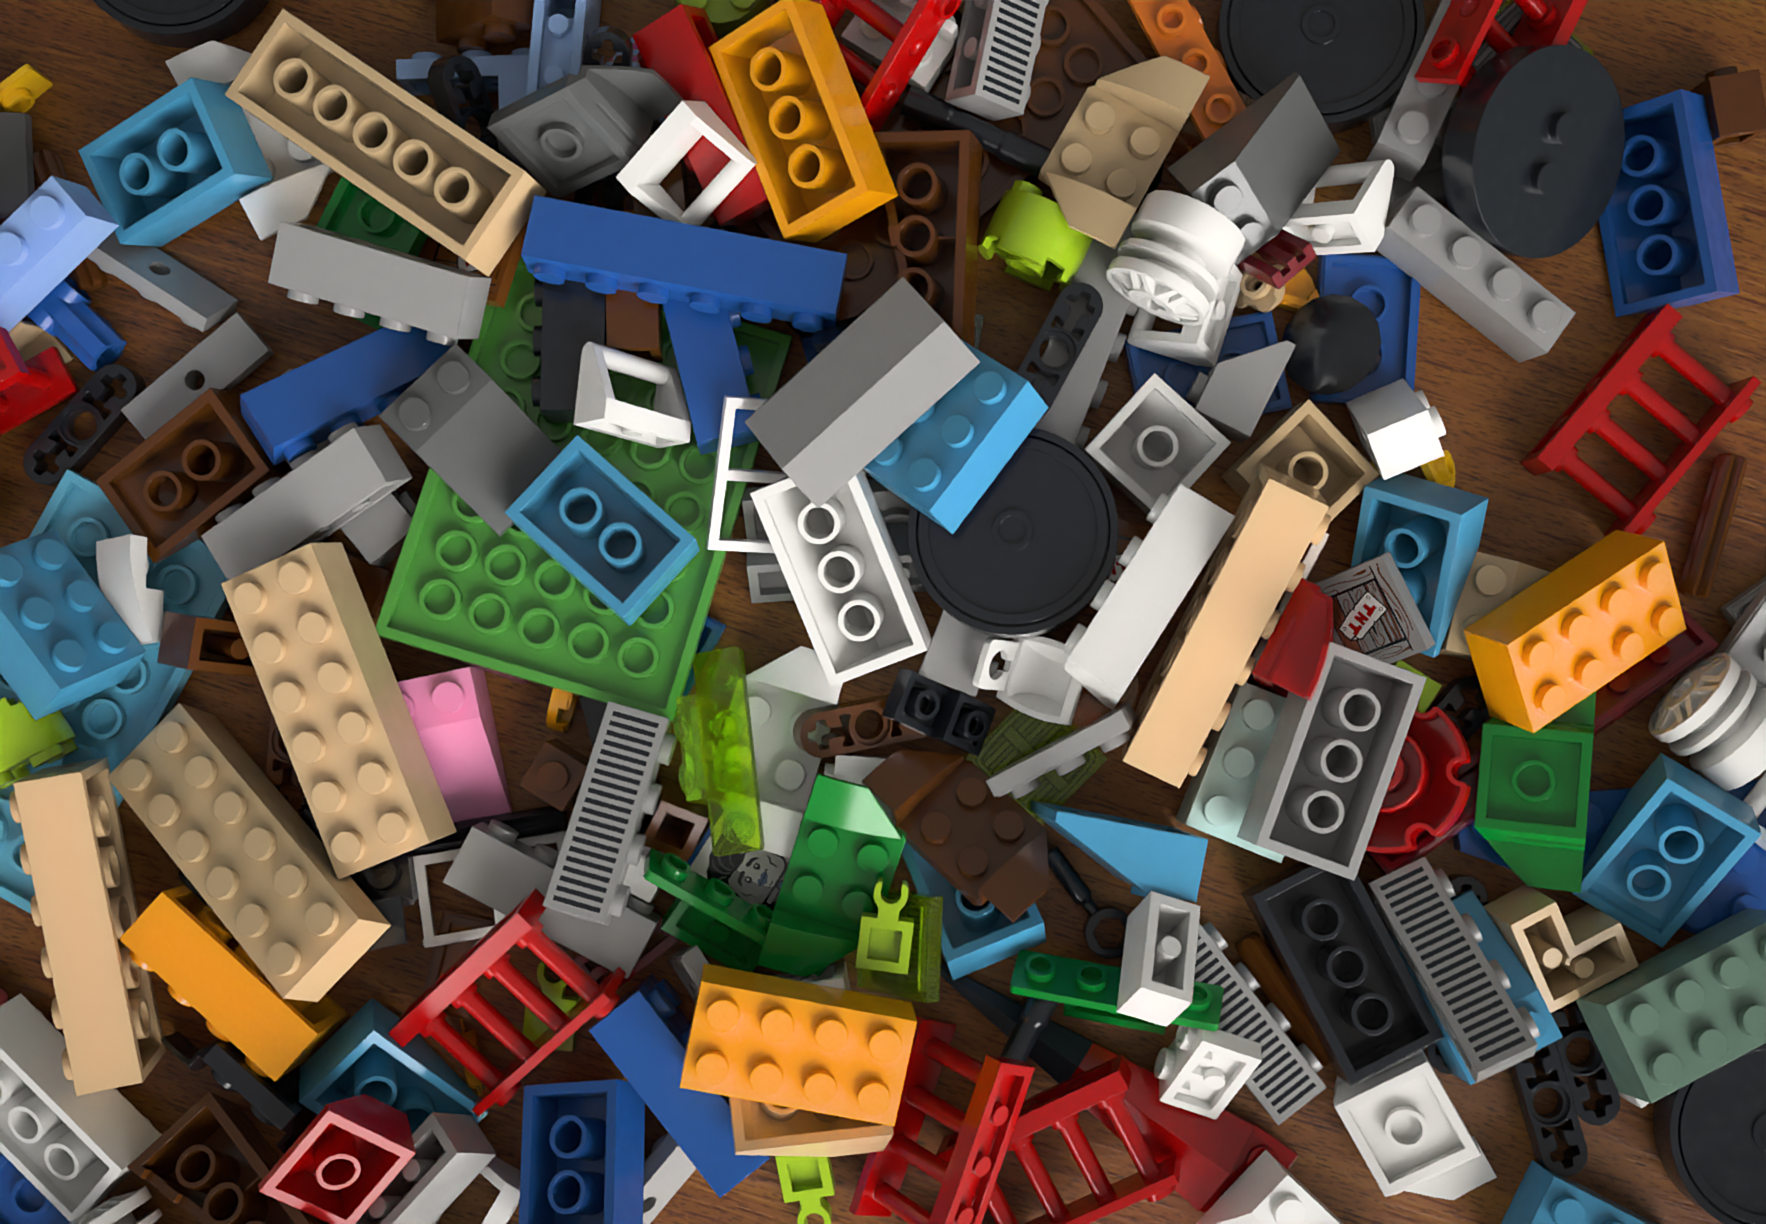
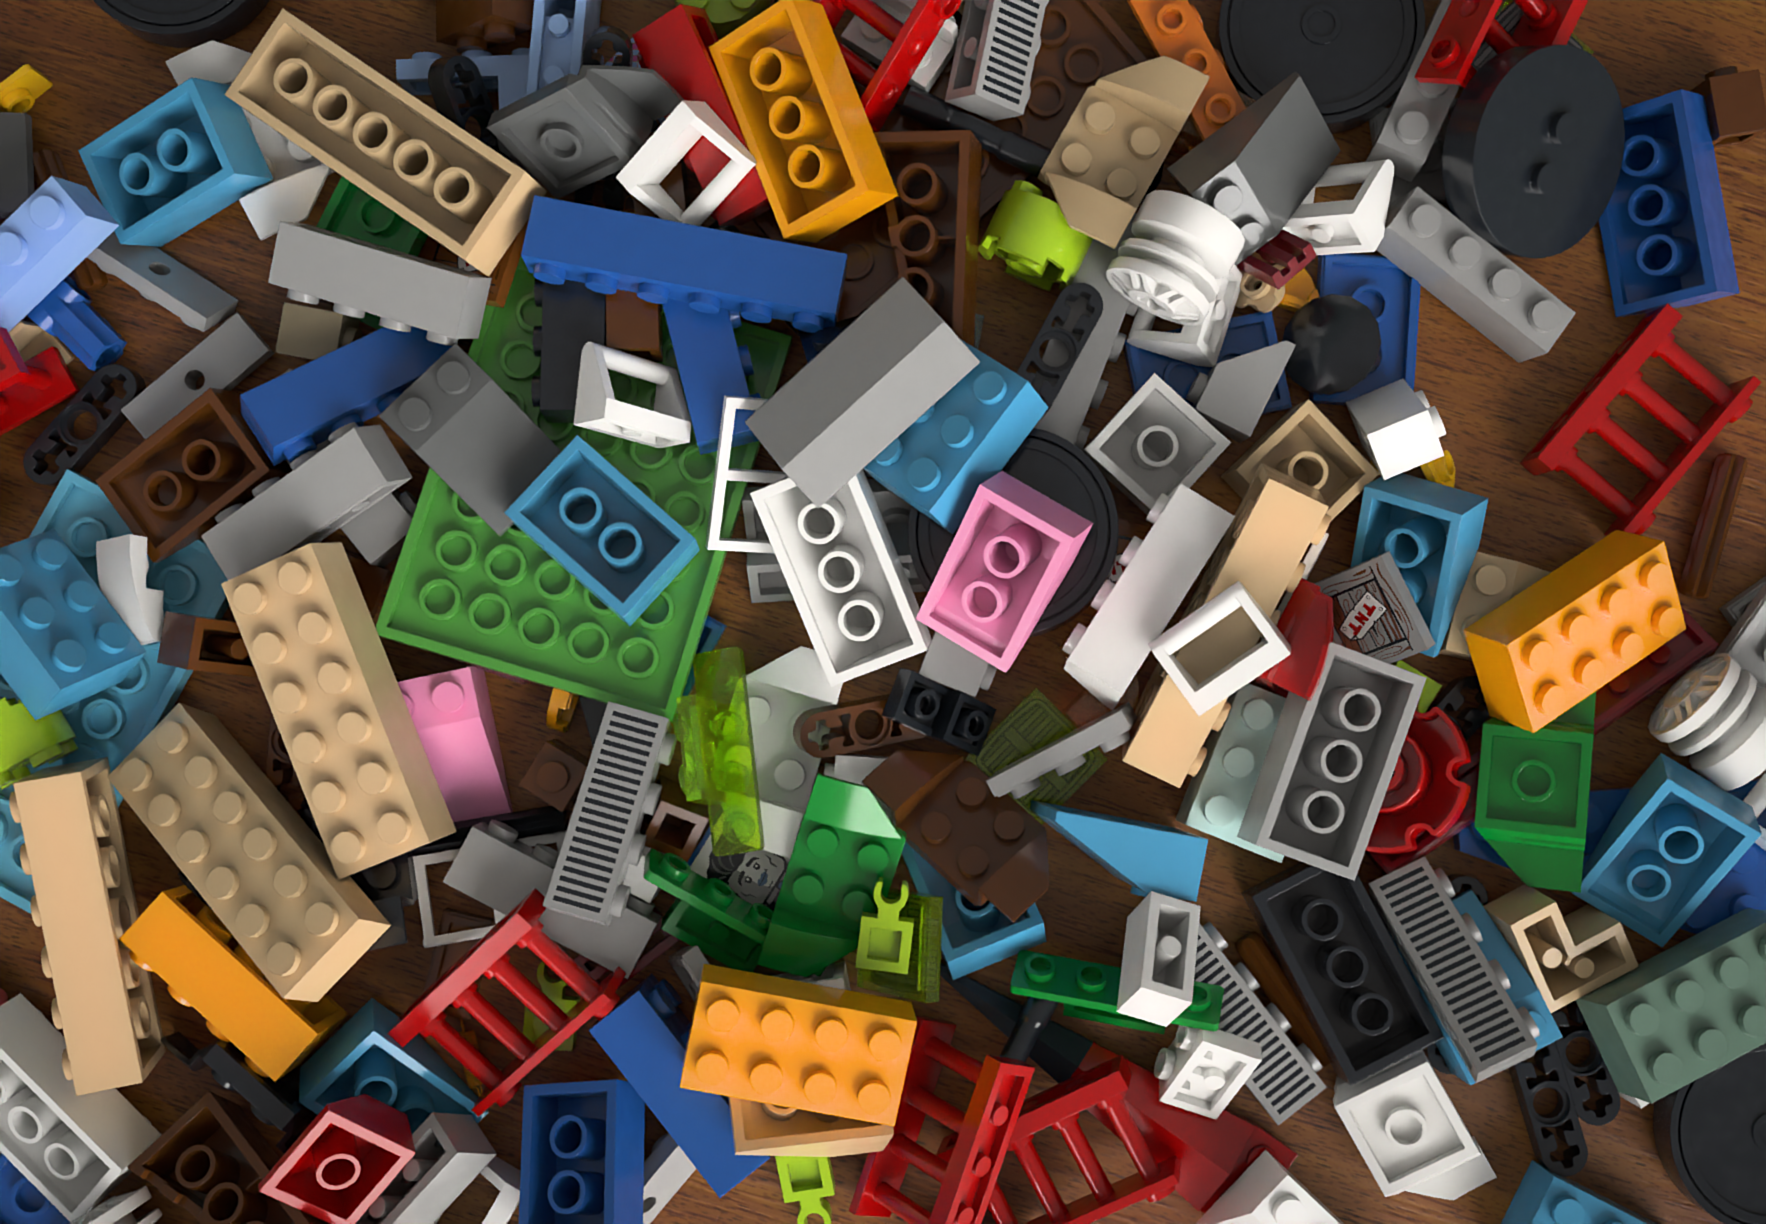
white piece [973,636,1083,725] -> none
black piece [1048,846,1128,959] -> none
none -> dark tan brick [275,302,363,361]
none -> bright pink slope [916,471,1093,673]
none -> white tile [1148,581,1292,716]

